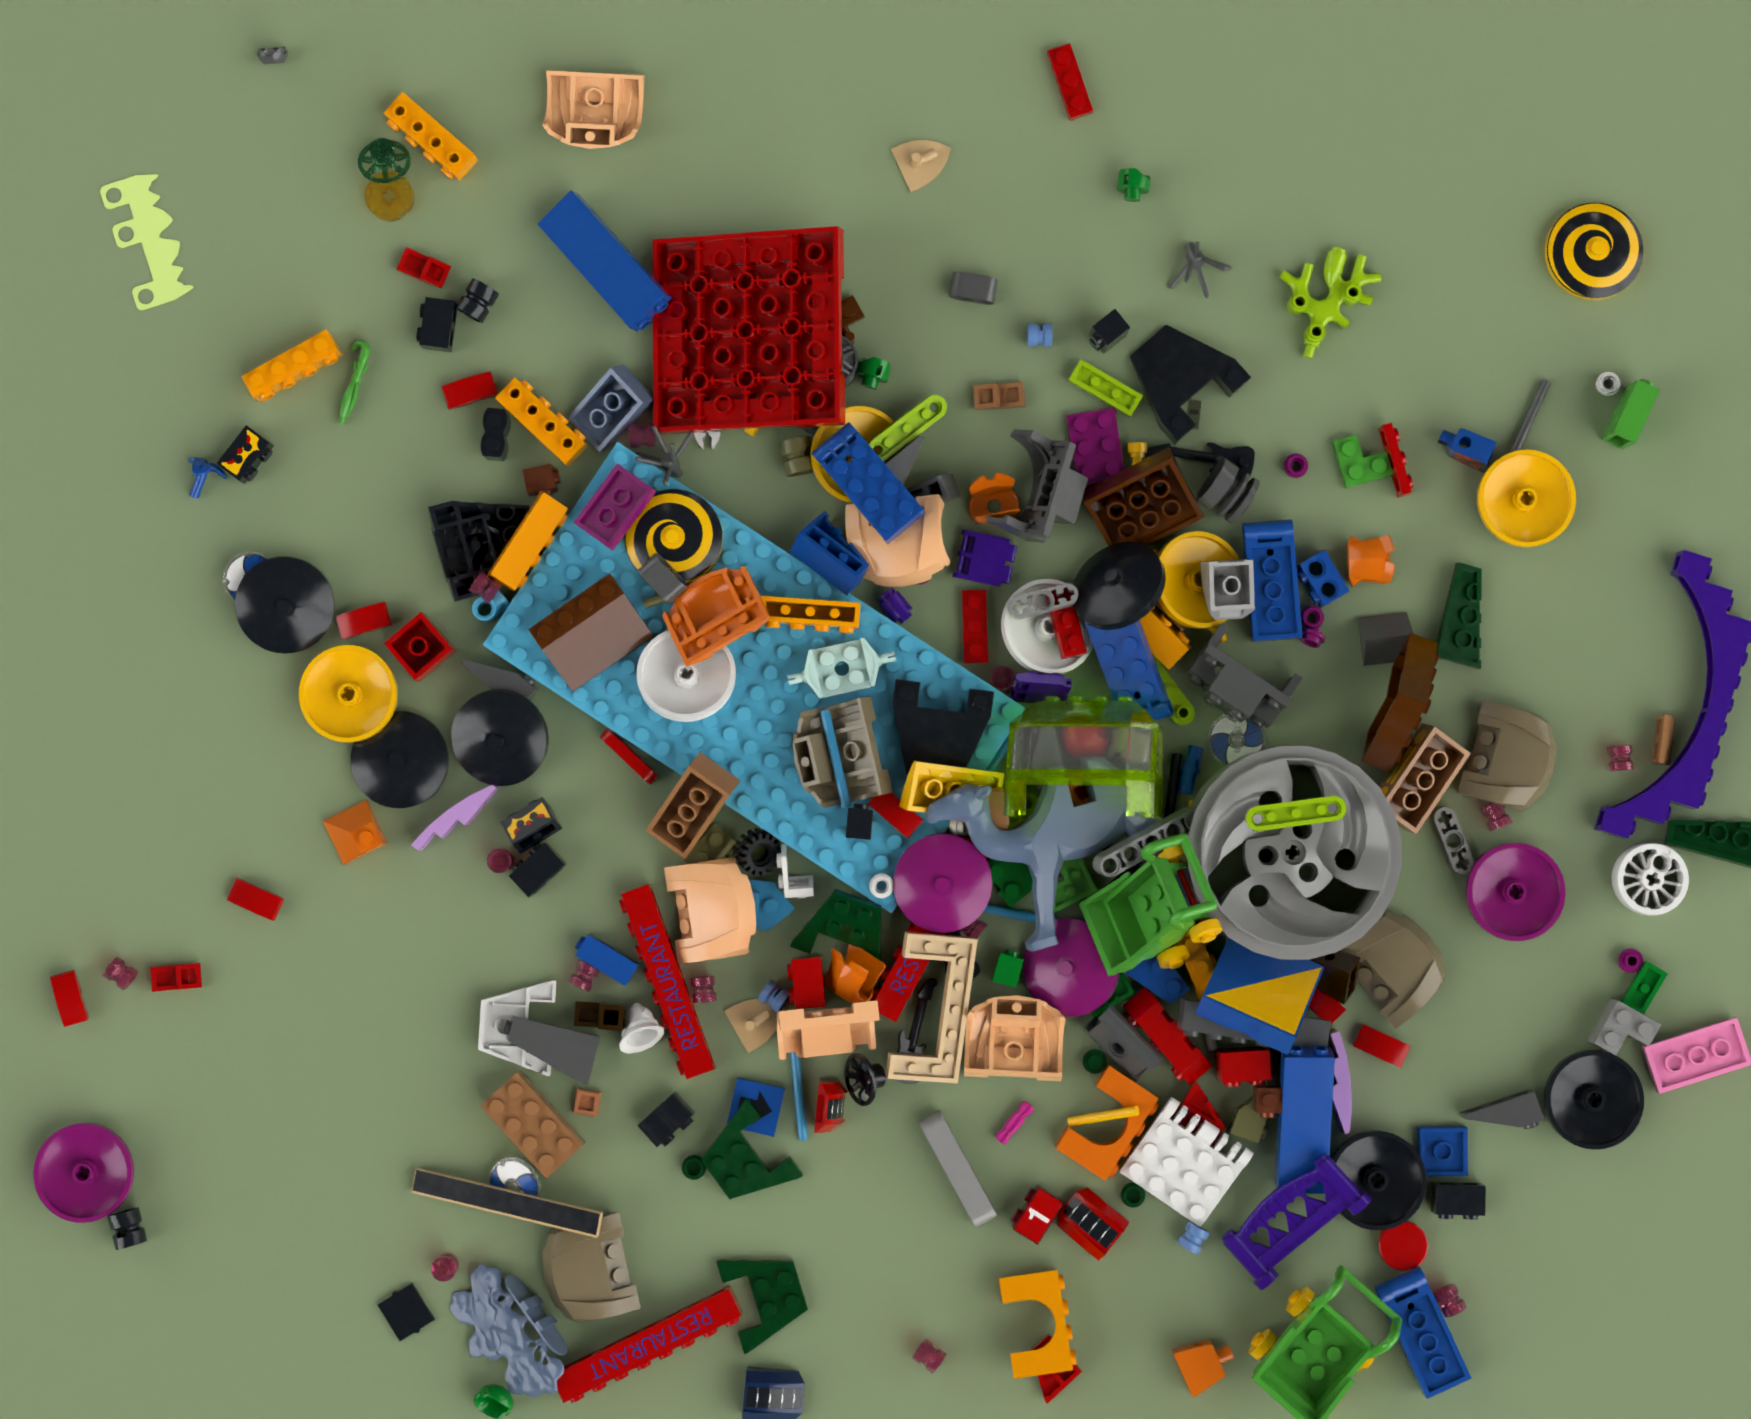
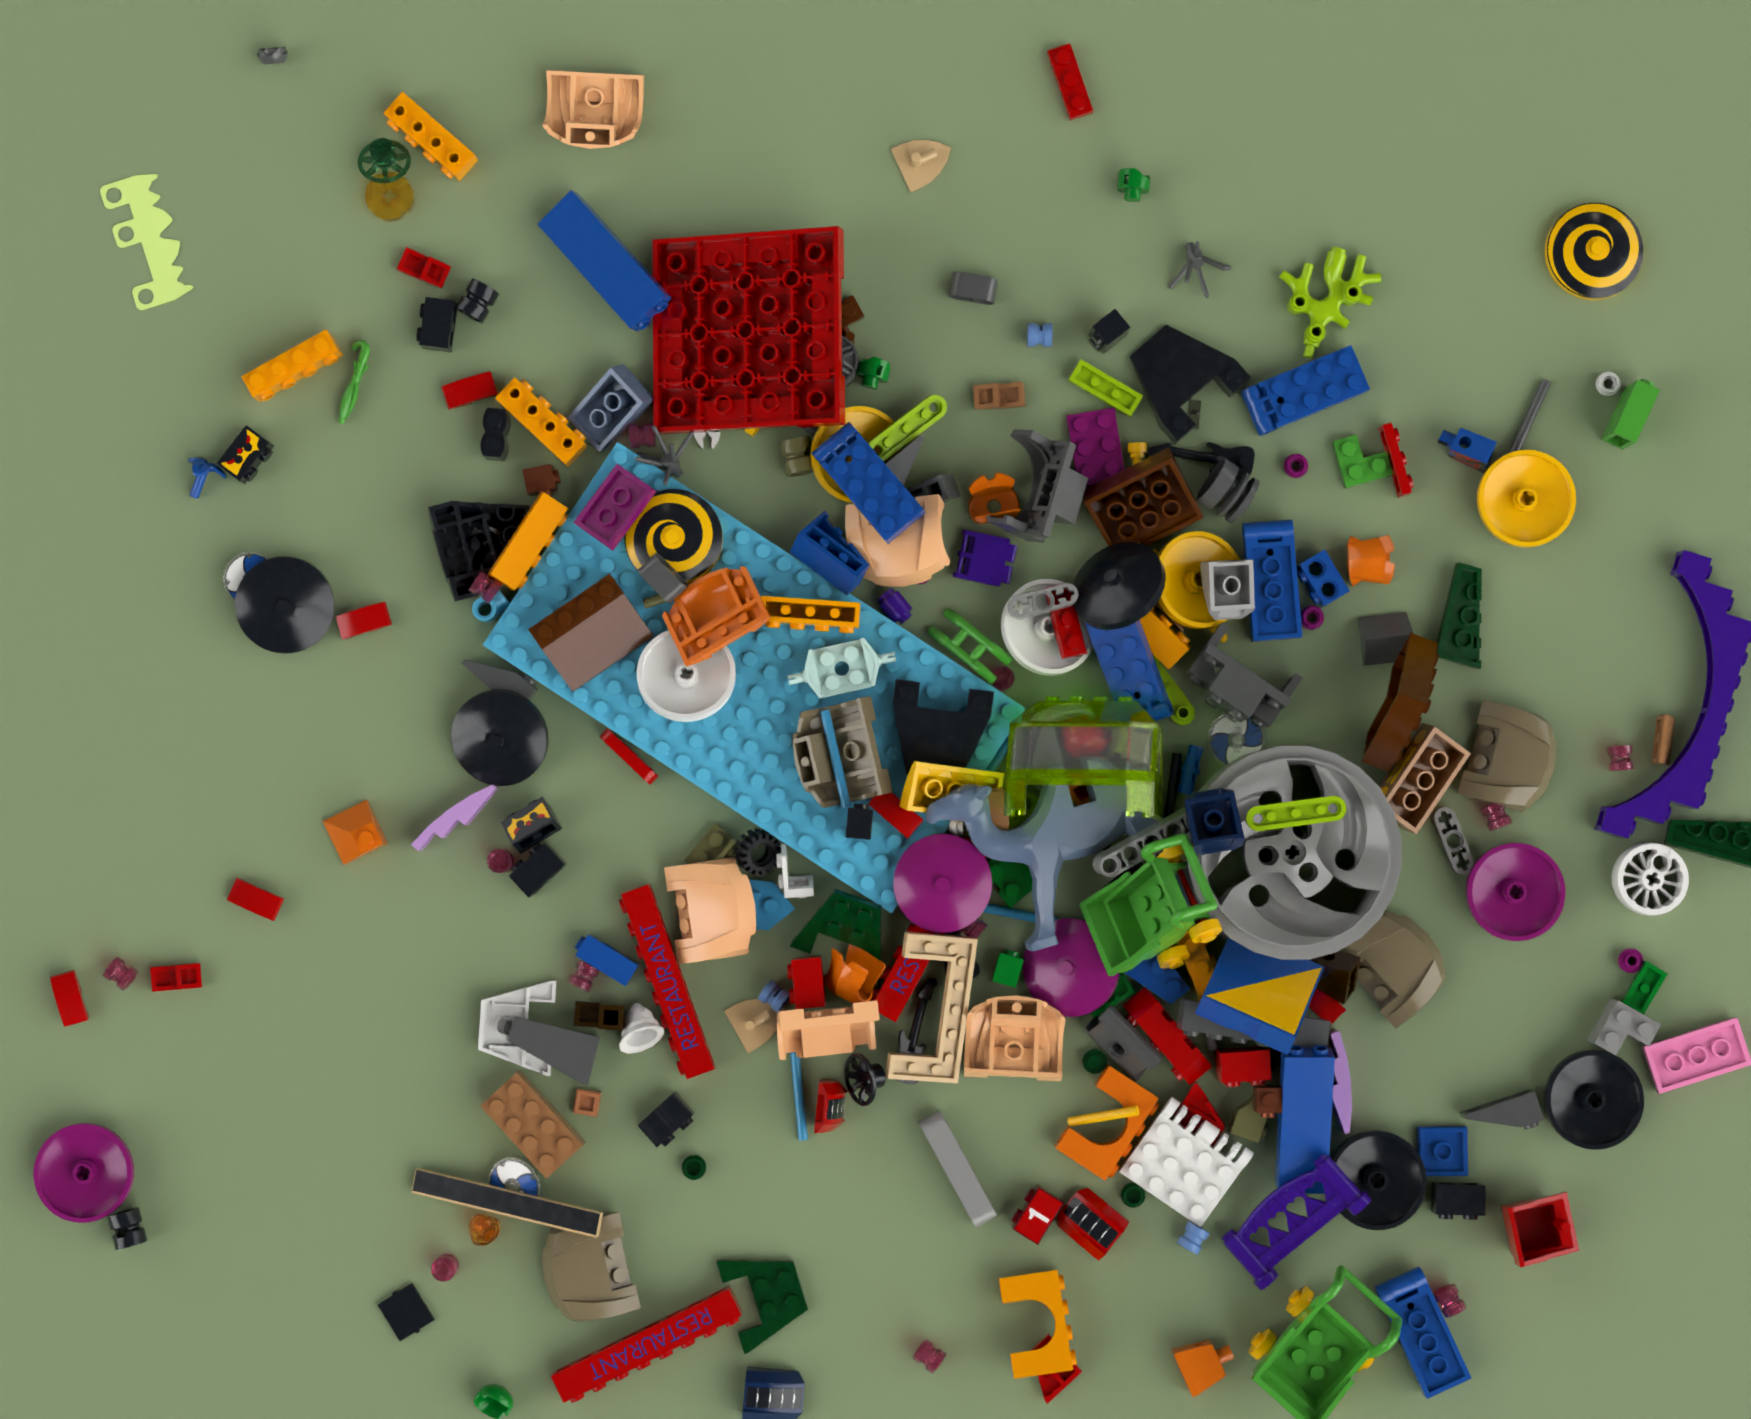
yellow dish [299,645,398,743] -> none
black dish [350,711,449,808] -> none
red brick [383,612,457,682] -> none
sand blue plant [450,1264,568,1397] -> none
medium nougat brick [645,752,740,859] -> none
clear pink wheel [691,976,717,1003] -> none
dark green wing [701,1098,803,1199] -> none
blue tile [727,1077,785,1137] -> none
white plate [869,873,894,898] -> none
red plate [962,590,988,664] -> none
dark pink axle [995,1101,1034,1144] -> none
dark purple plate [1009,671,1072,705] -> none
bright green plate [1054,858,1098,913] -> none
magenta plate [1301,627,1325,648] -> none
red slope [1353,1024,1411,1068] -> none
red tile [1378,1221,1428,1271] -> none
none -> clear orange cone [468,1213,500,1246]
none -> bright green piece [928,608,1013,685]
none -> dark blue slope [1184,788,1244,855]
none -> blue hinge [1241,345,1370,436]
none -> red piece [1500,1192,1579,1267]

